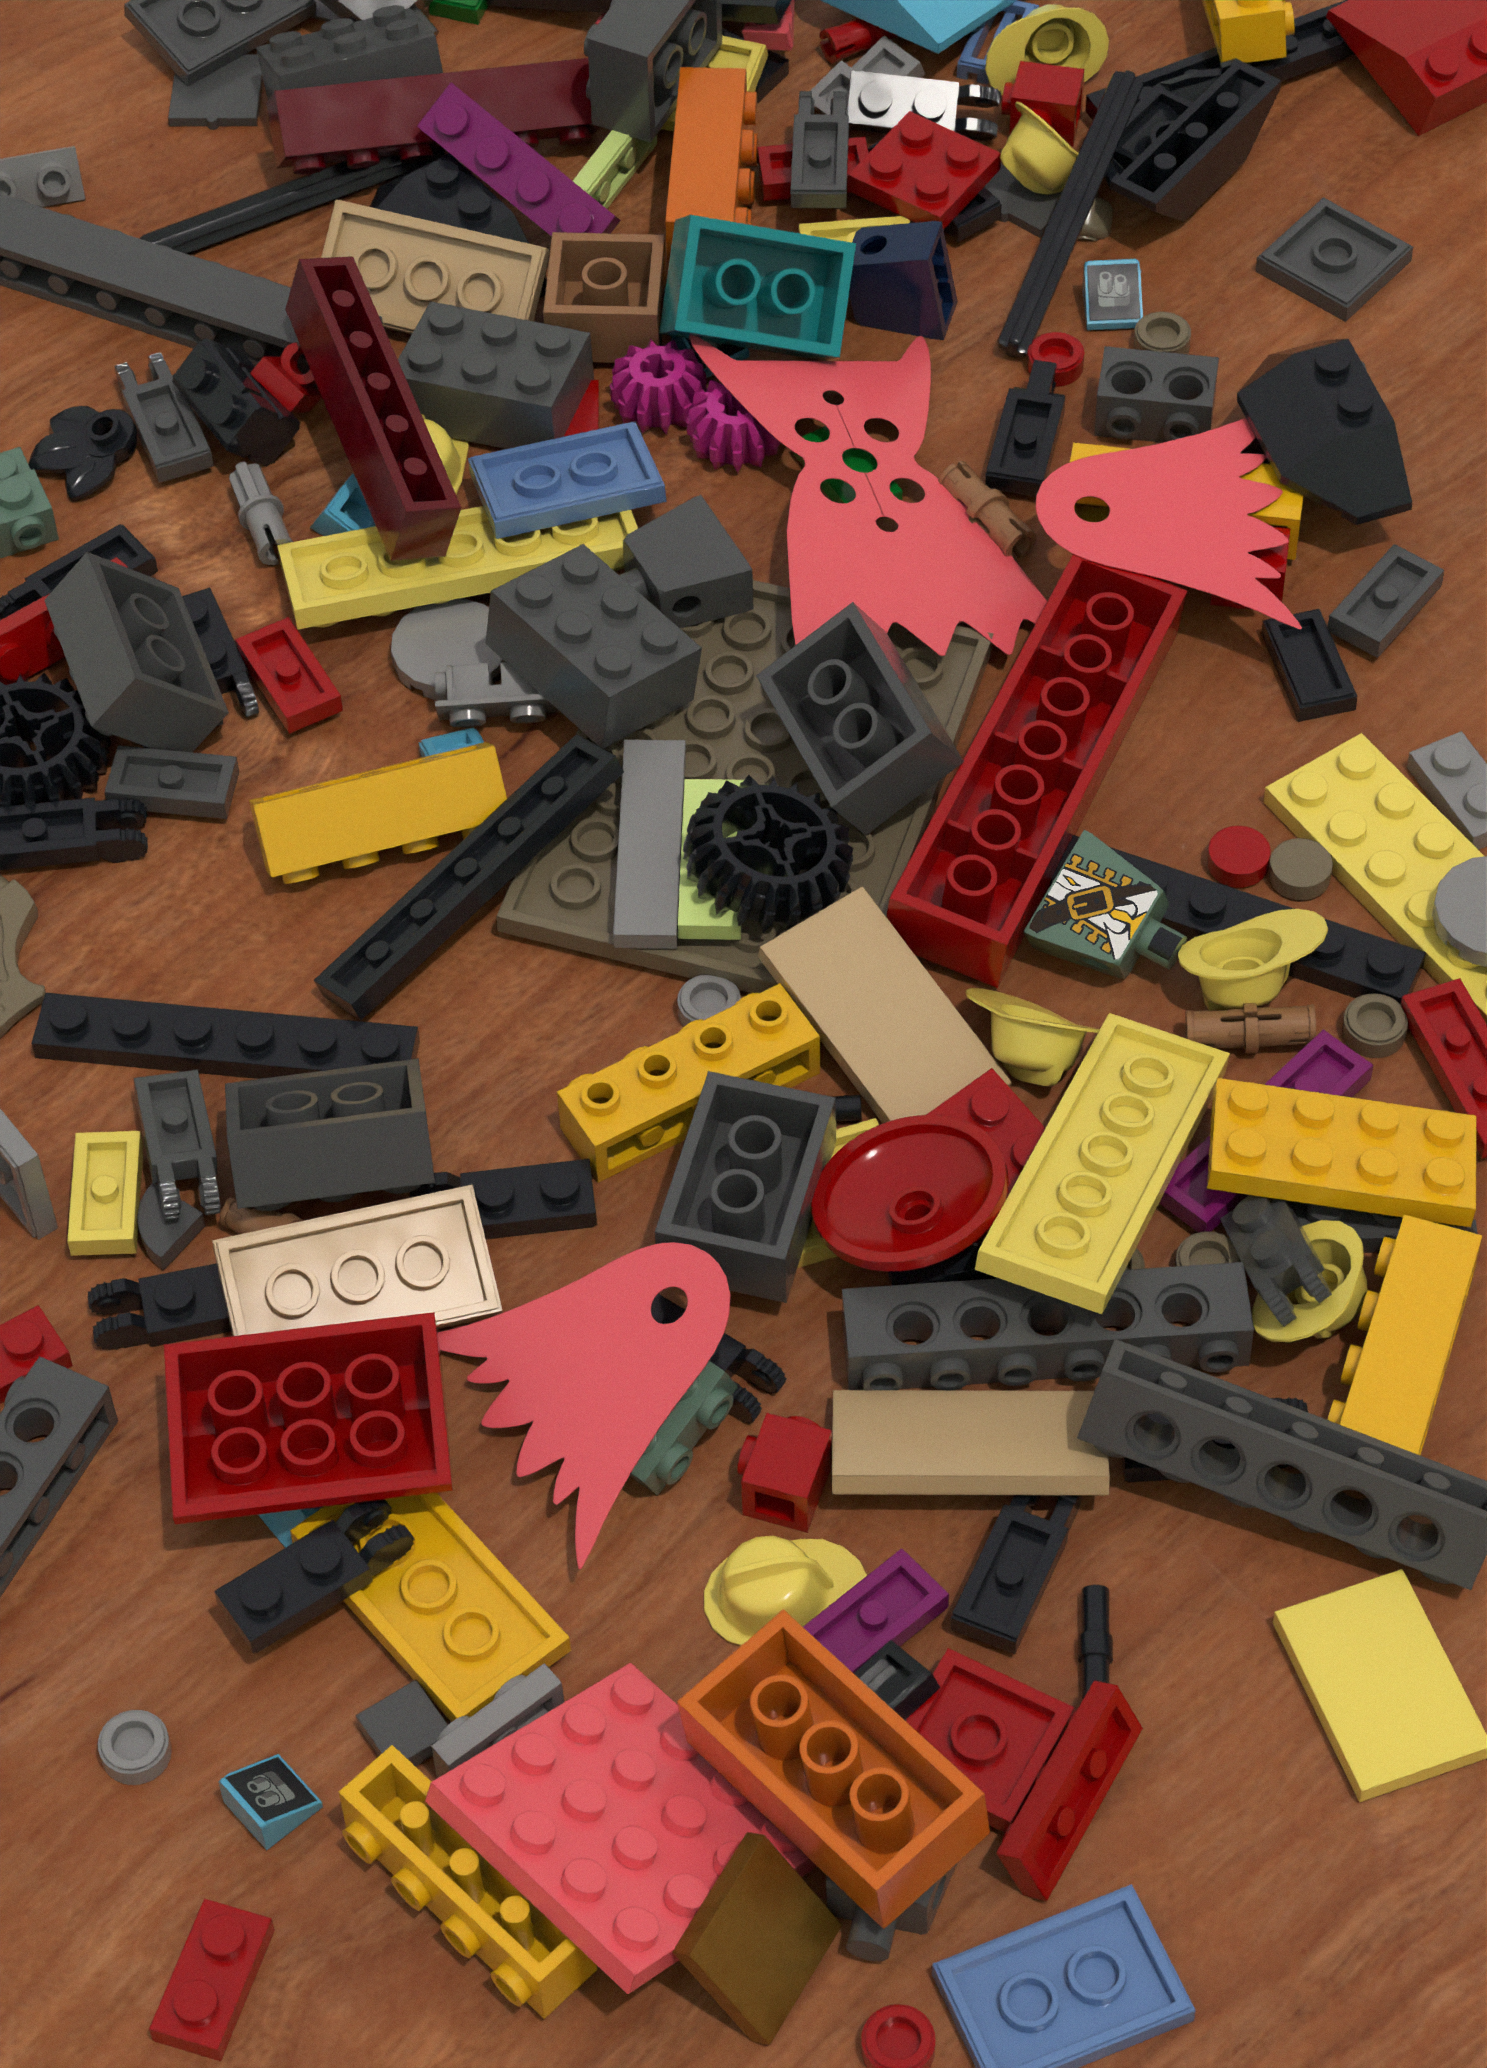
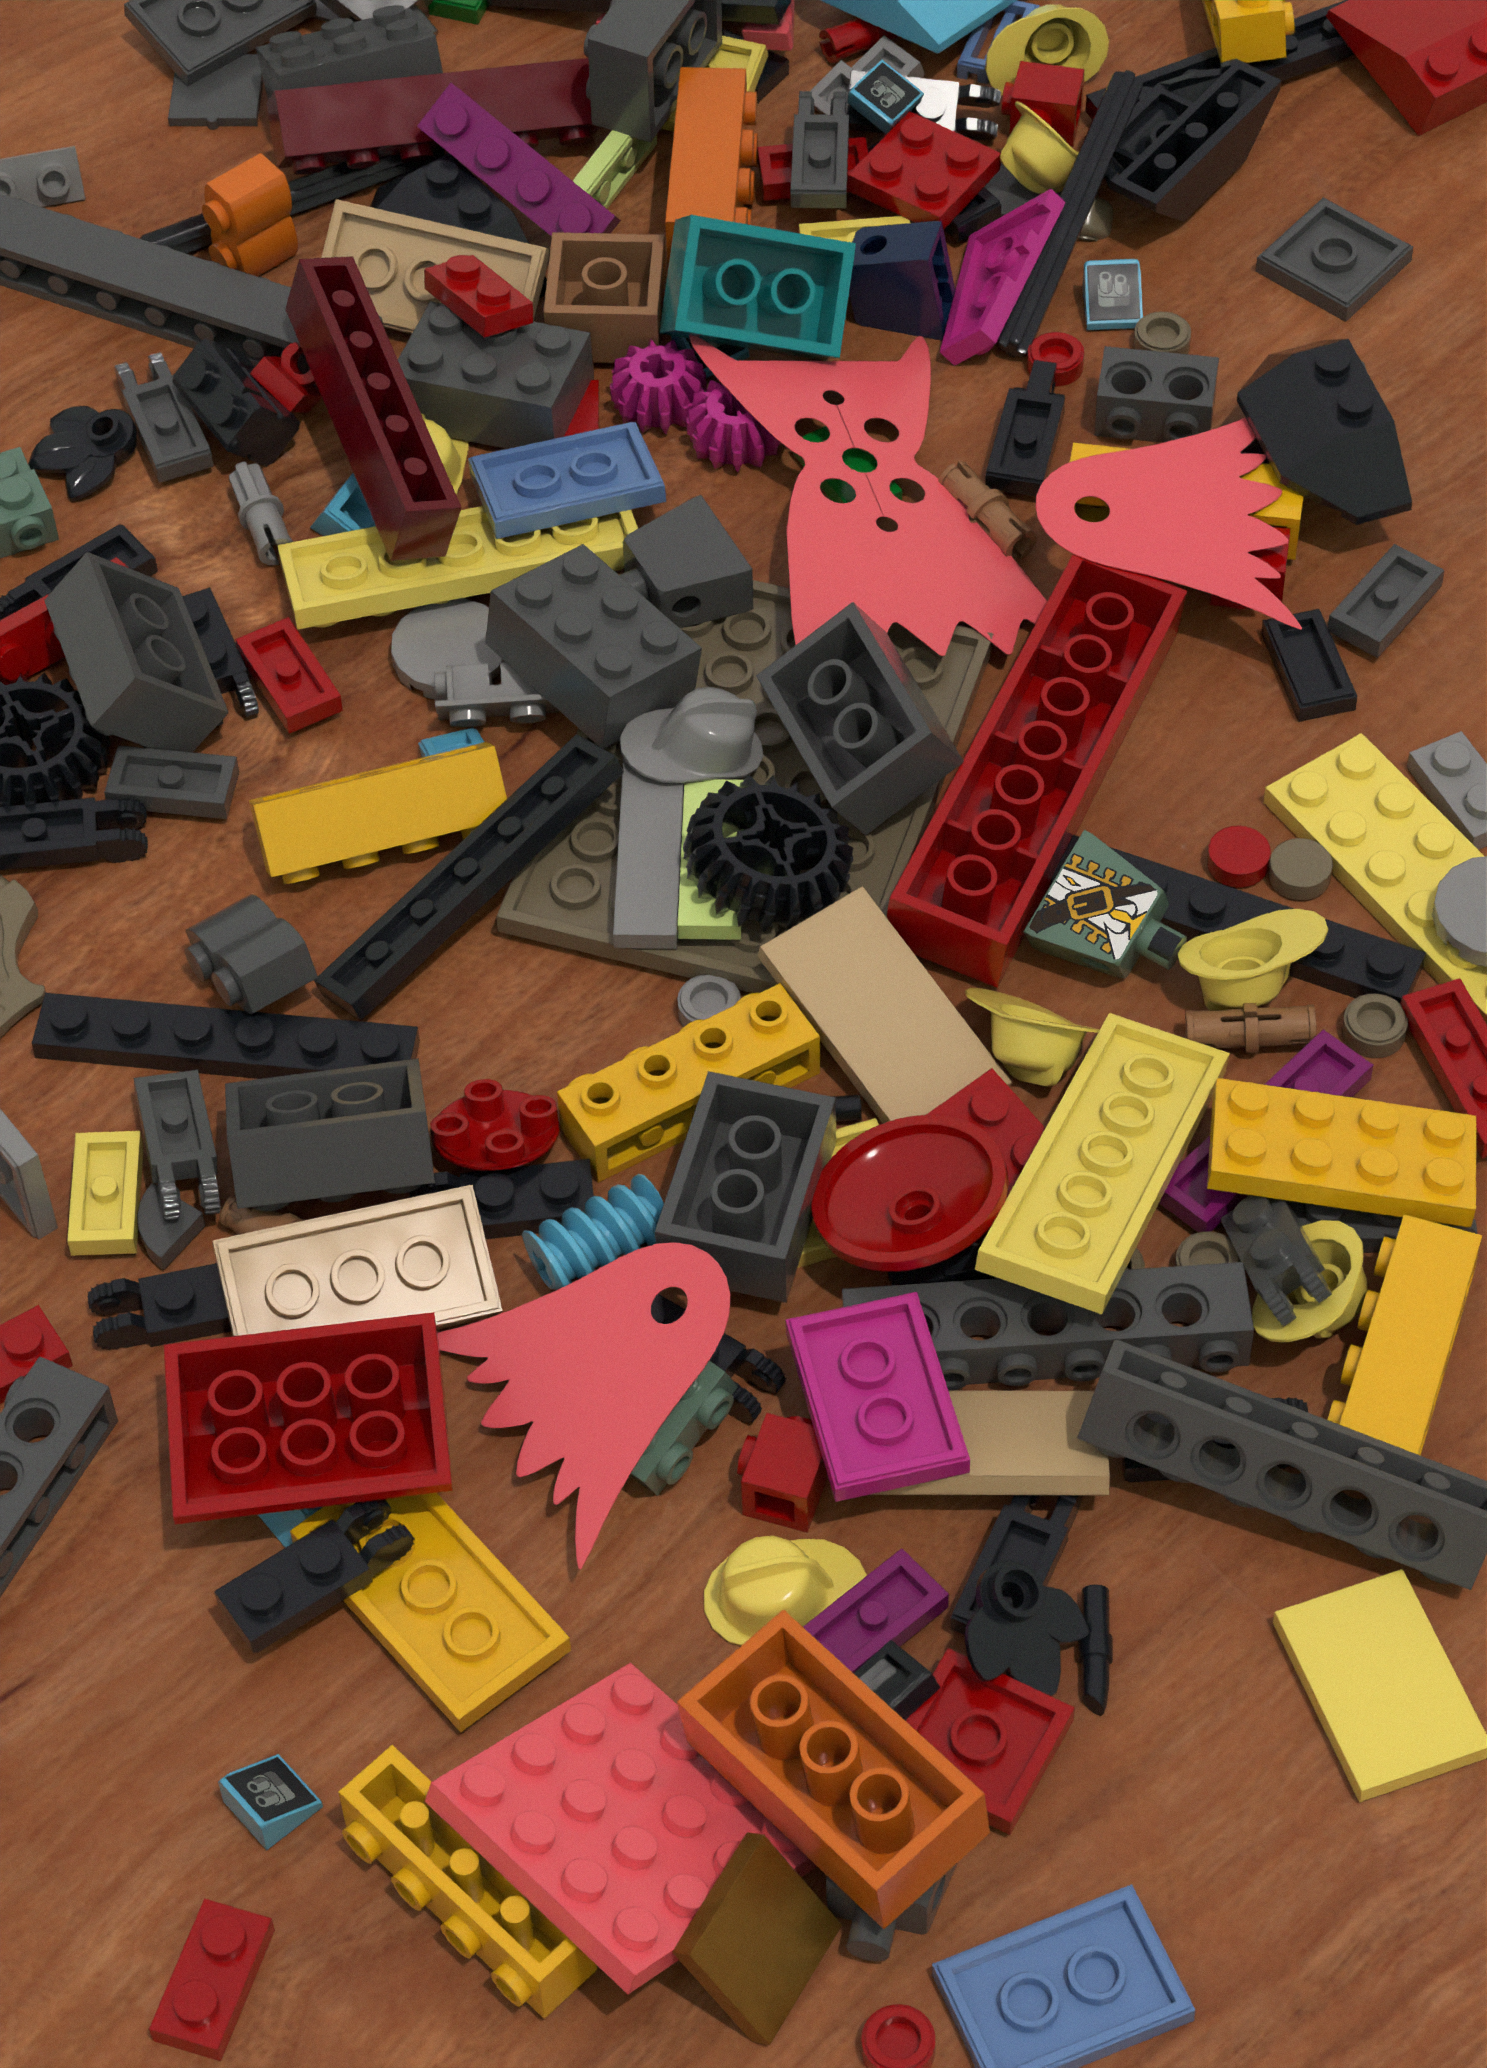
light grey tile [98,1710,172,1785] -> none
dark grey tile [356,1680,448,1767] -> none
light grey plate [431,1663,564,1778] -> none
red plate [996,1680,1143,1901] -> none
none -> dark grey brick [185,894,318,1014]
none -> orange brick [202,153,298,277]
none -> red plate [424,254,533,338]
none -> red dish [430,1079,560,1170]
none -> medium azure piece [522,1174,664,1291]
none -> light grey piece [620,687,763,783]
none -> dark pink tile [785,1292,970,1502]
none -> slope [847,60,924,135]
none -> dark pink wing [940,189,1066,366]
none -> black plate [965,1561,1089,1696]

